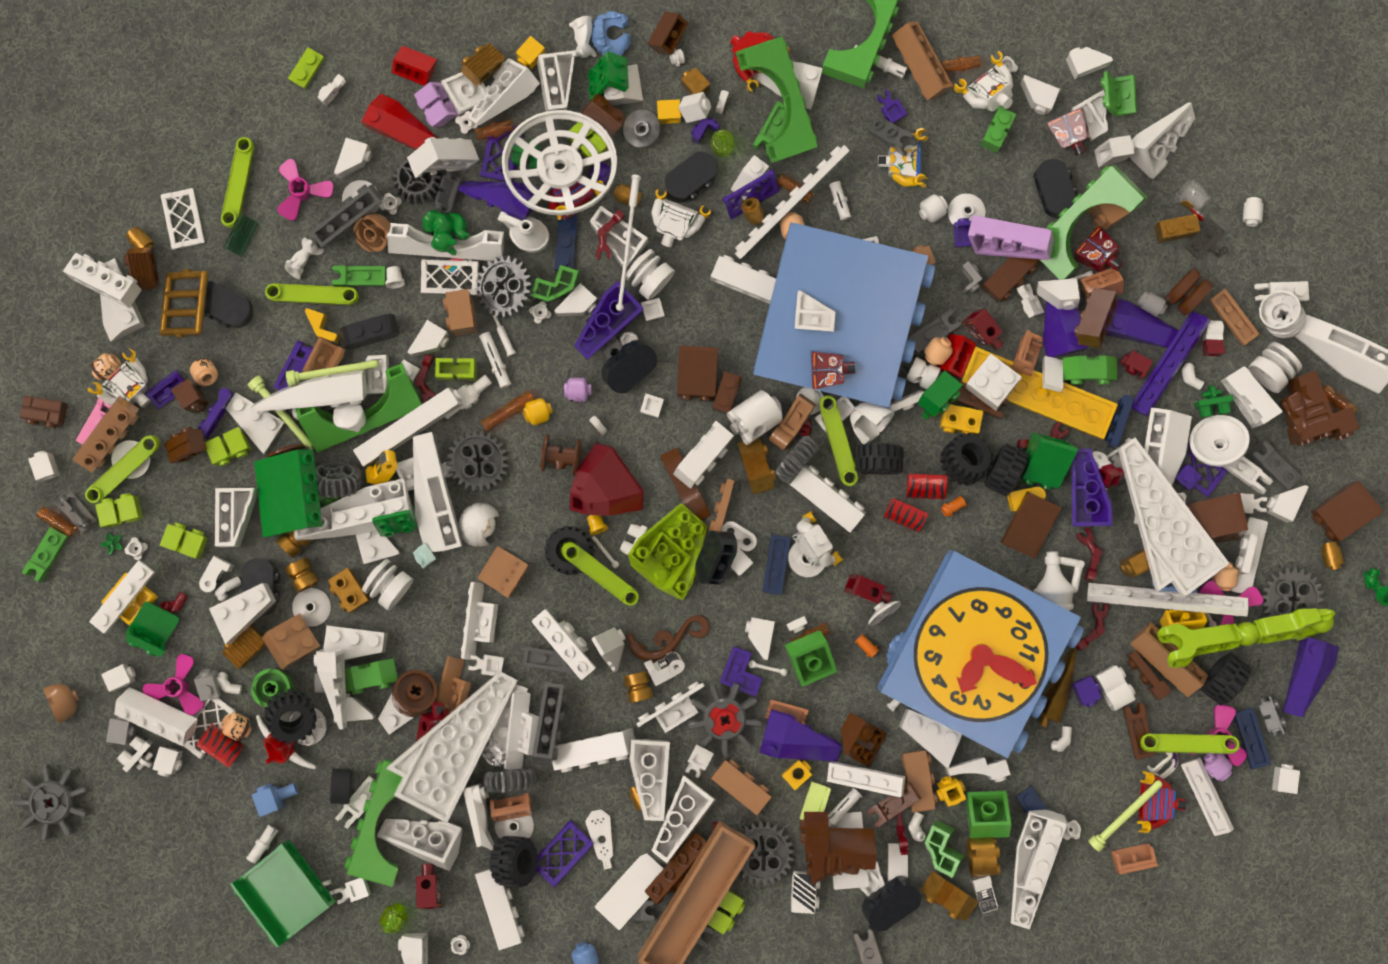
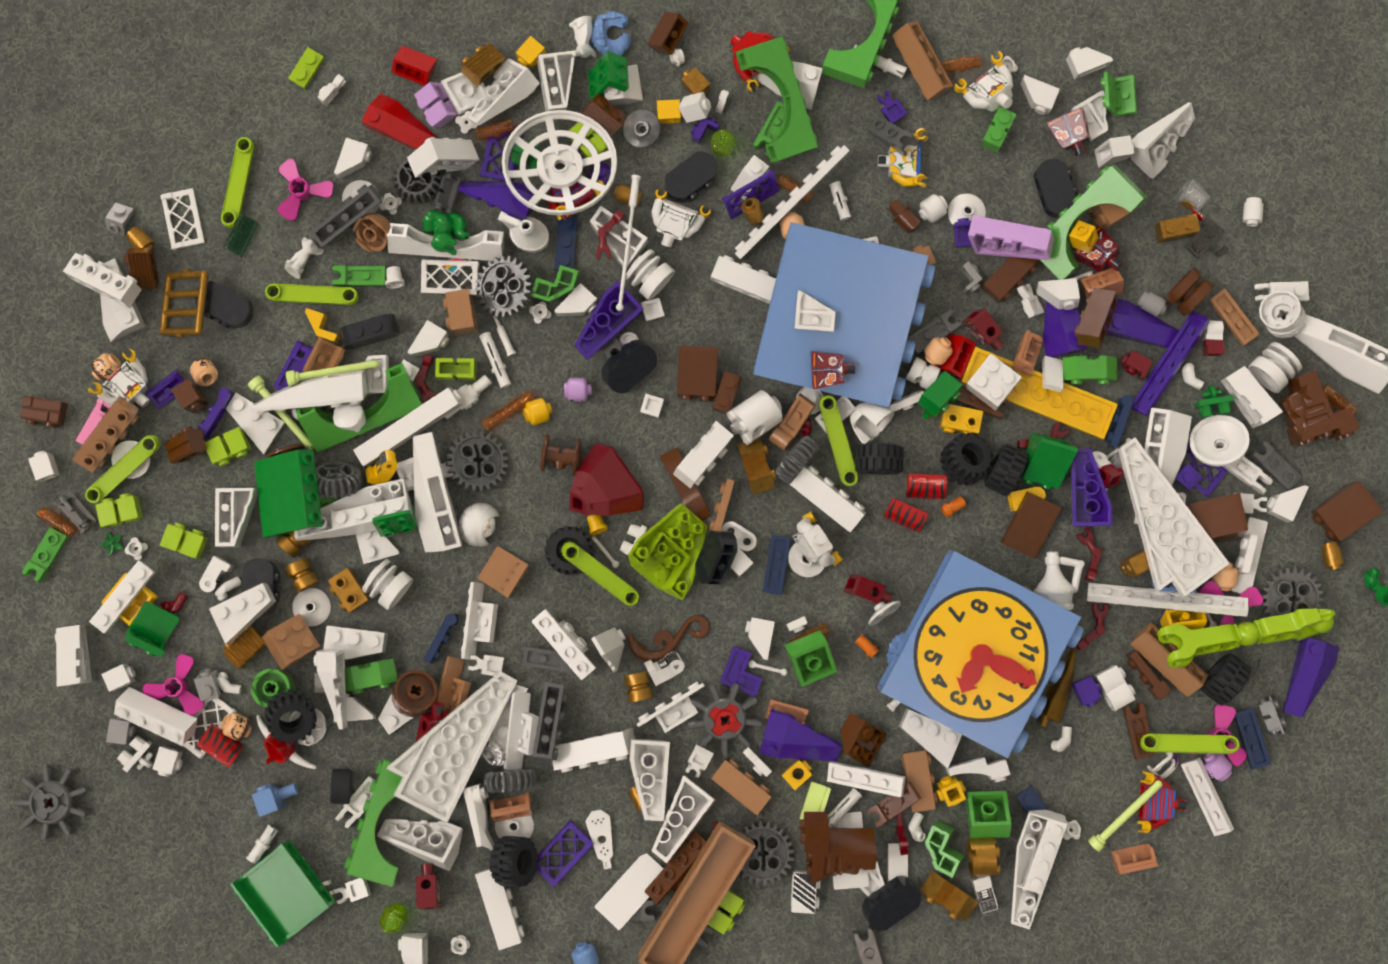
medium nougat cylinder [43,684,79,724] -> none
light aqua plate [413,543,436,569] -> none
white tile [589,416,608,436] -> none
white brick [1272,764,1300,794] -> none
none -> white wedge [55,625,92,687]
none -> light grey bracket [105,202,134,236]
none -> dark blue plate [423,614,459,664]
none -> white plate [743,747,772,777]
none -> reddish brown arm [889,200,919,233]
none -> yellow brick [1069,220,1098,253]

